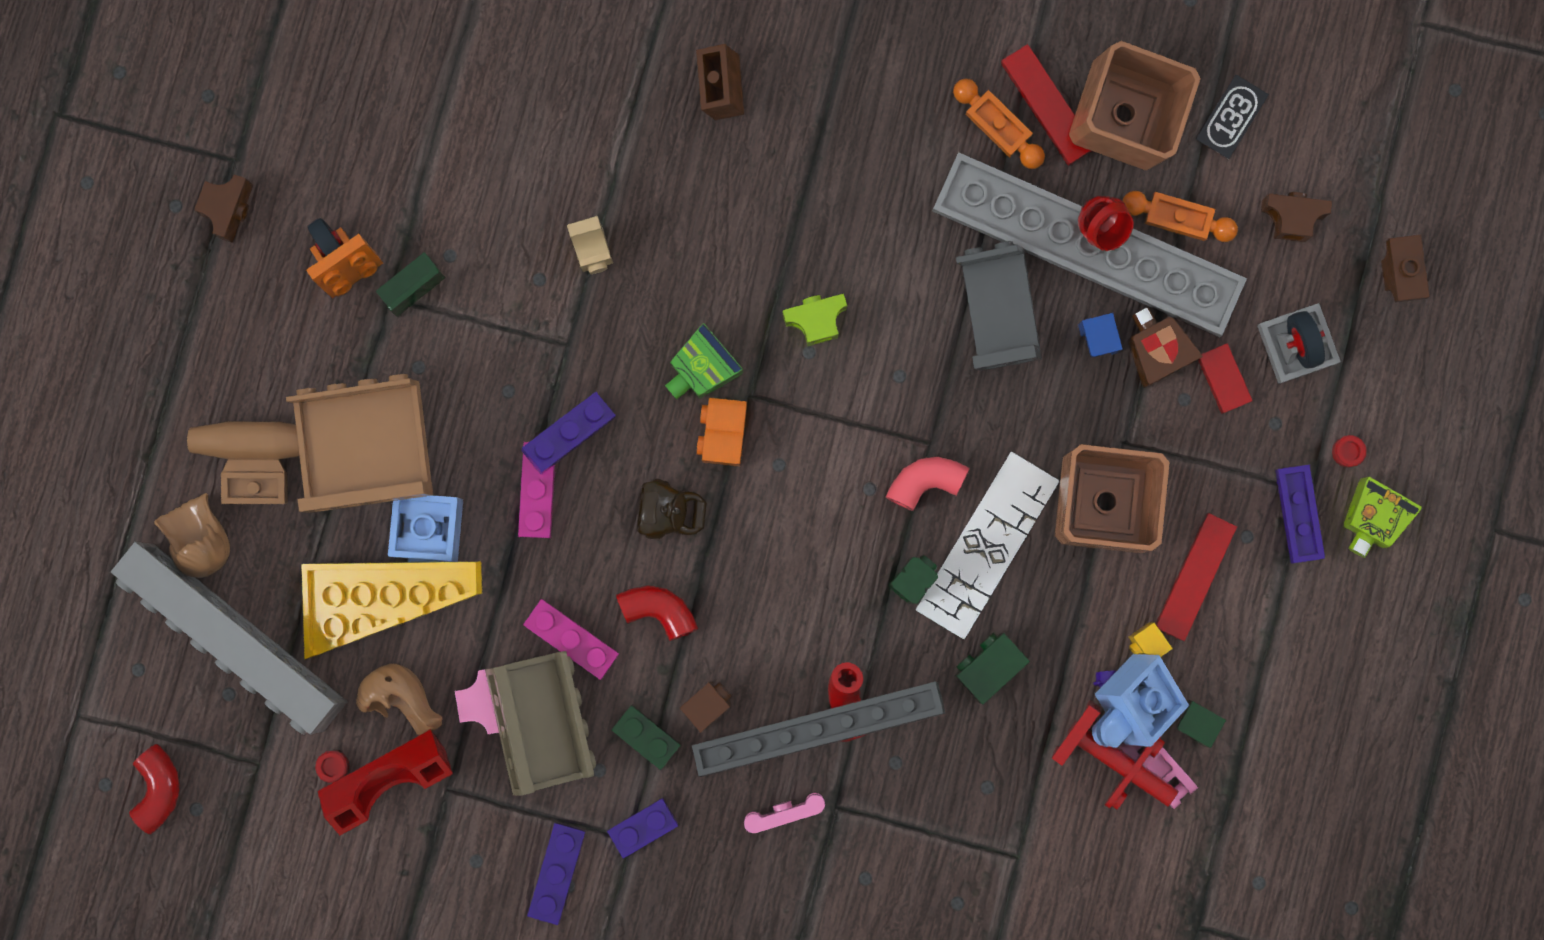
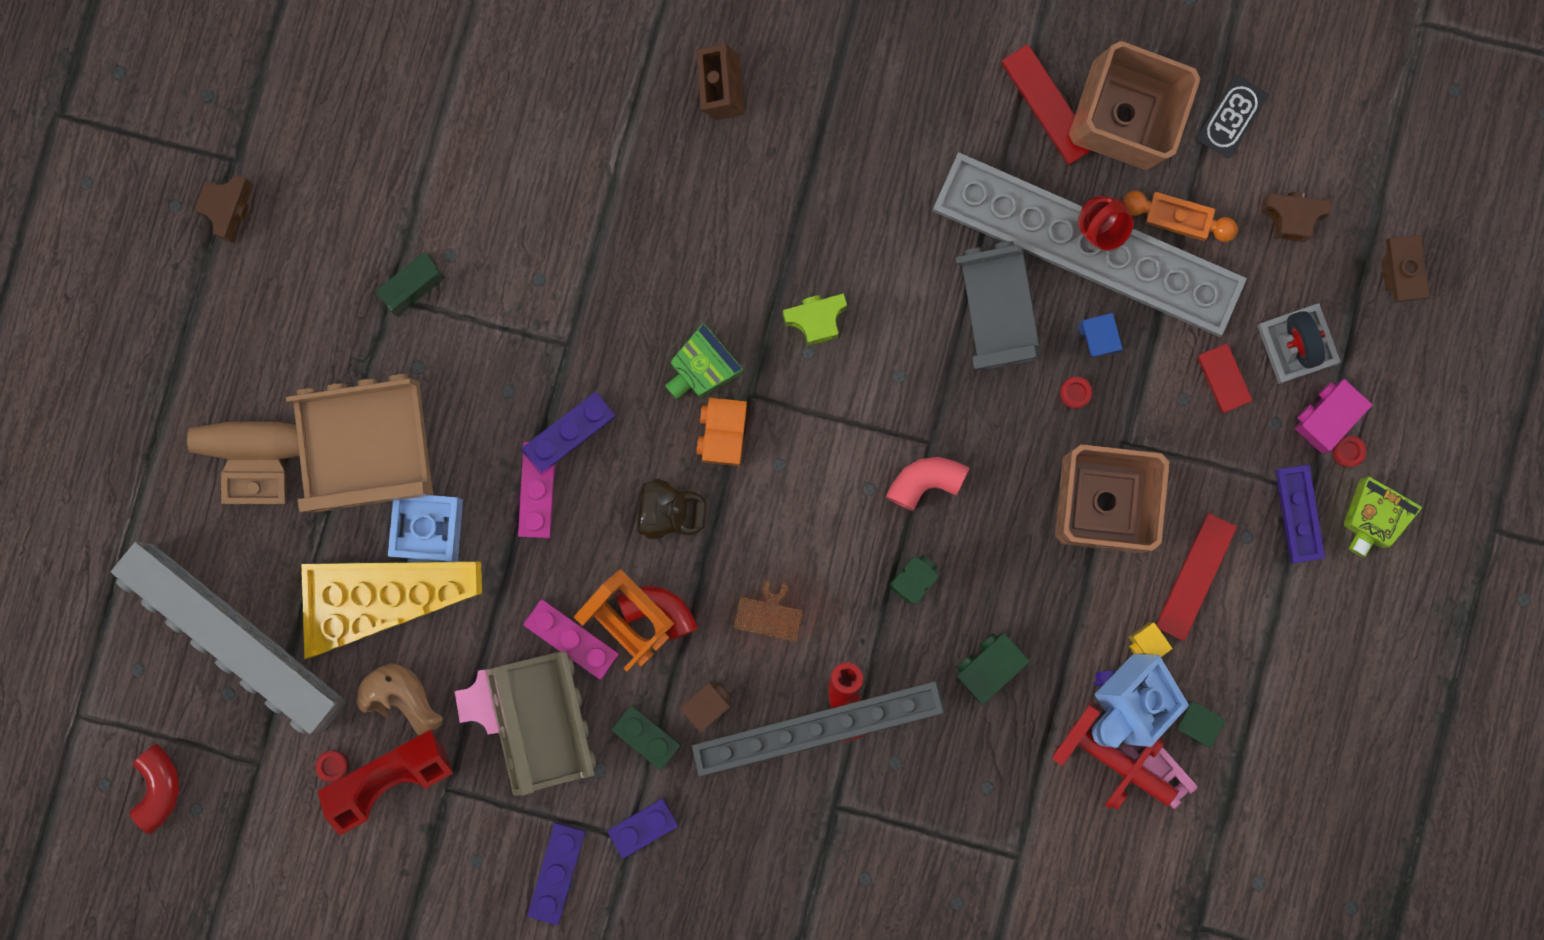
medium nougat piece [154,493,230,578] -> none
orange plate [306,218,383,299] -> none
tan arch [567,216,613,274] -> none
bright pink plate [744,792,825,833] -> none
white sticker [916,452,1059,639] -> none
orange plate [953,79,1045,169] -> none
reddish brown torso [1128,307,1203,388] -> none
none -> orange panel [574,569,674,672]
none -> clear orange brick [734,580,803,642]
none -> red tile [1059,376,1092,409]
none -> dark pink brick [1294,379,1373,454]

